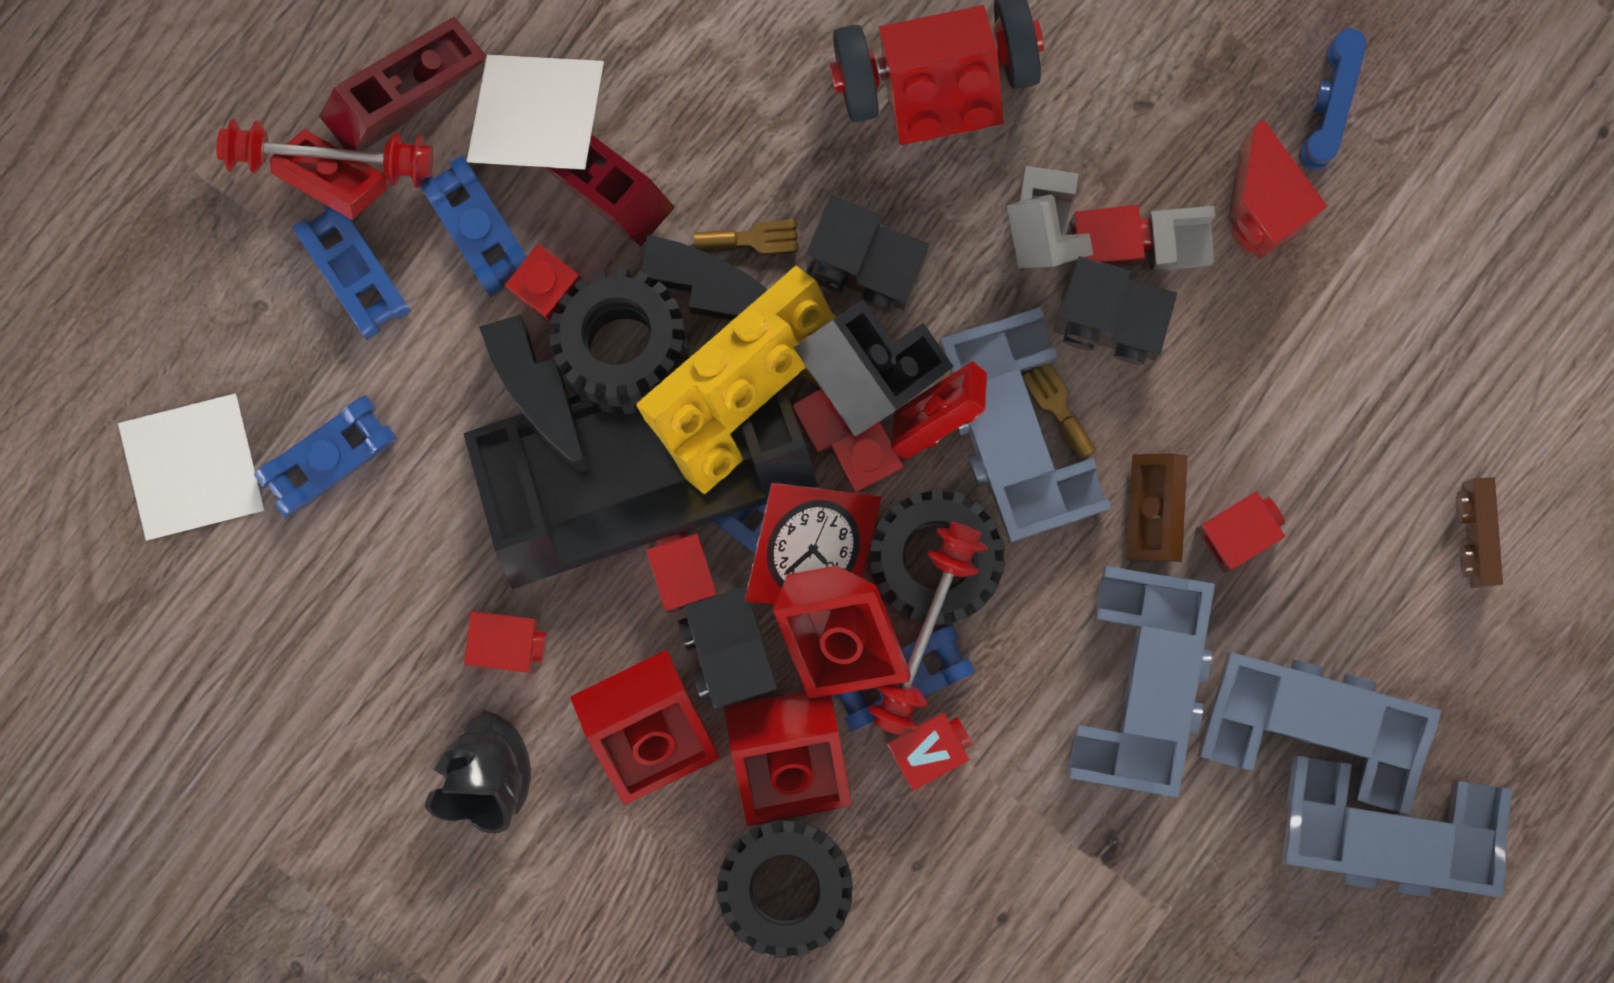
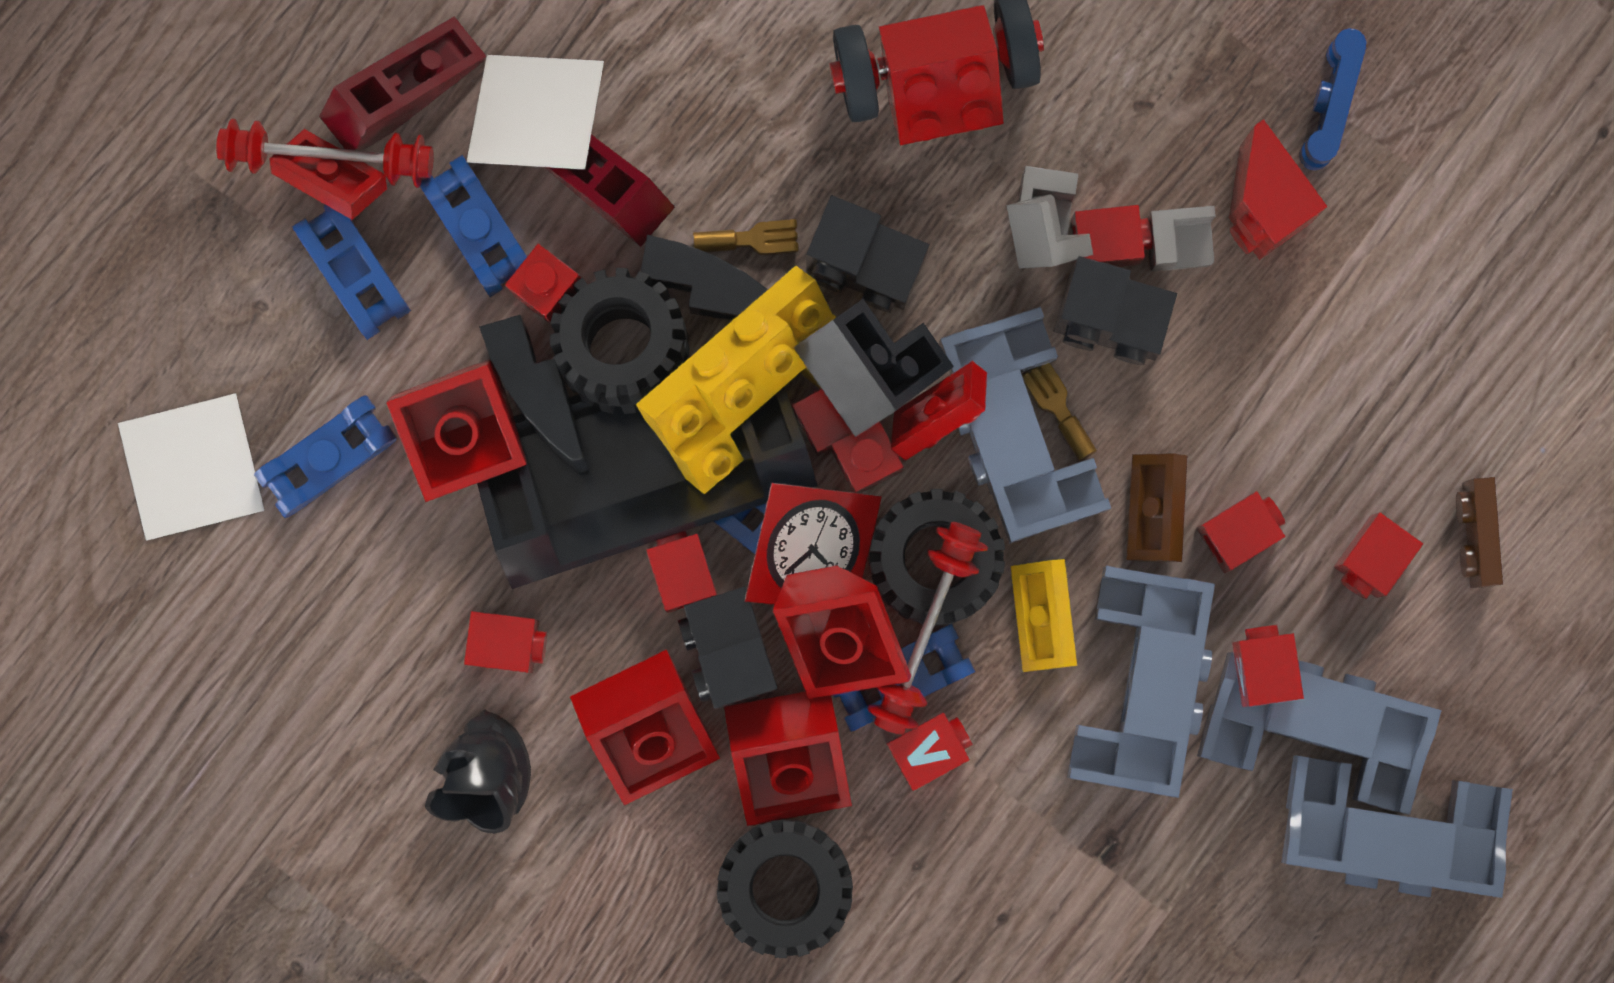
none -> red slope [386,359,527,502]
none -> yellow plate [1010,559,1077,672]
none -> red brick [1232,625,1304,707]
none -> red brick [1334,512,1423,599]

